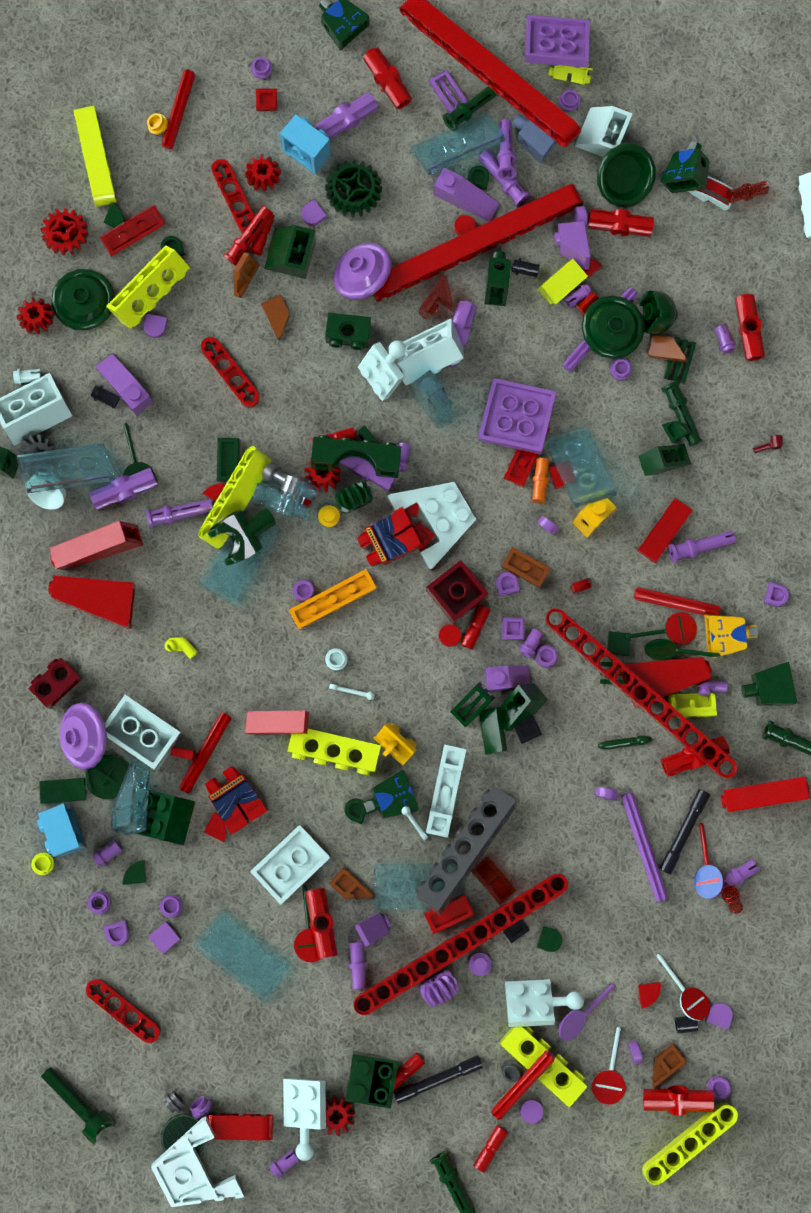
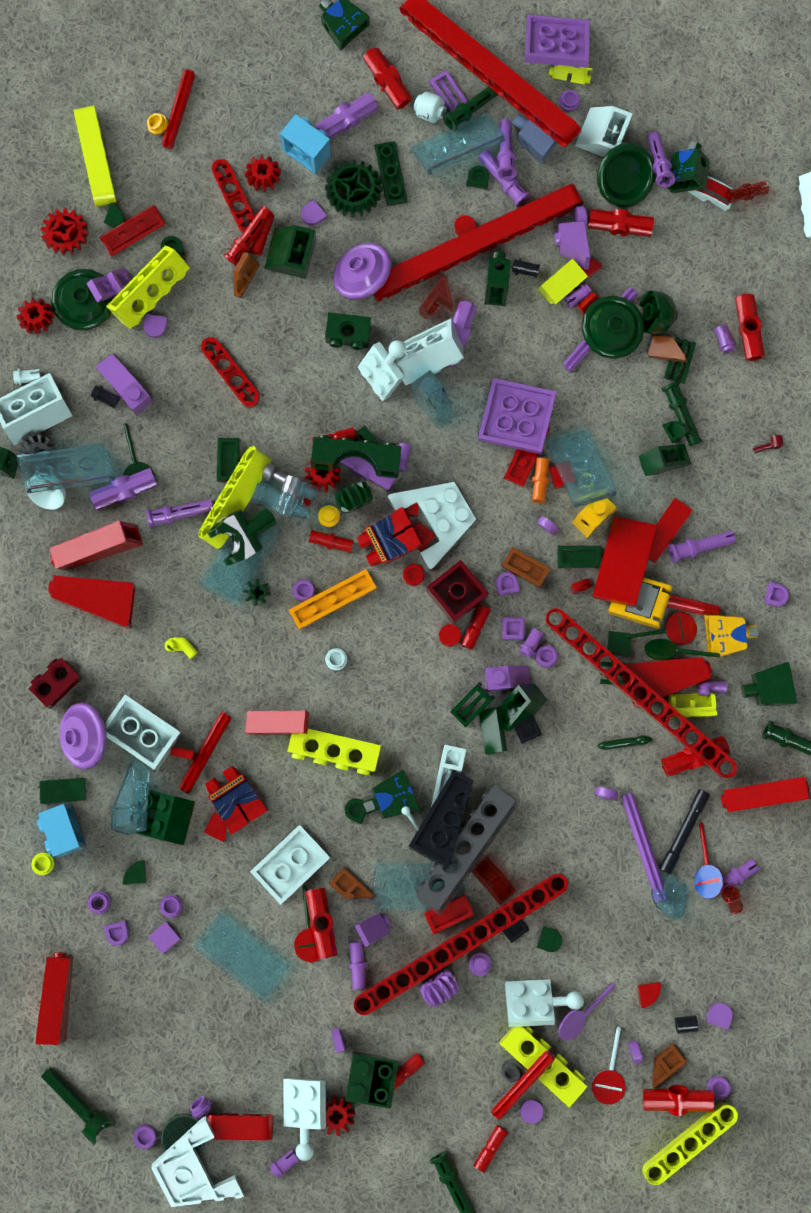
dark green tile [85,755,130,799] -> none
red beam [86,979,161,1043] -> none
medium lavender pin [92,840,122,867] -> none
dark grey plate [164,1091,185,1113] -> none
red tile [203,483,226,502] -> none
medium lavender plate [251,57,272,79] -> none
red tile [256,89,277,111] -> none
dark orange tile [261,295,290,340] -> none
light aqua hinge [329,684,375,700] -> none
yellow hips [373,722,417,766] -> none
black piece [393,1055,483,1104] -> none
medium lavender slope [433,168,500,222] -> none
medium lavender plate [610,359,632,380] -> none
red piece [657,954,710,1021] -> none
none -> red slope [35,952,73,1045]
none -> medium lavender slope [87,268,132,302]
none -> medium lavender tile [133,1124,157,1149]
none -> dark green gear [242,579,271,606]
none -> red pin [308,529,354,553]
none -> medium lavender tile [331,1028,346,1053]
none -> dark green tile [374,141,408,206]
none -> red tile [403,564,425,586]
none -> black wing [409,770,473,870]
none -> light aqua head [414,91,447,123]
none -> dark green tile [557,546,602,568]
none -> red tile [592,516,657,607]
none -> container [608,578,673,629]
none -> medium lavender pin [647,132,675,188]
none -> clear light blue plate [651,874,689,919]

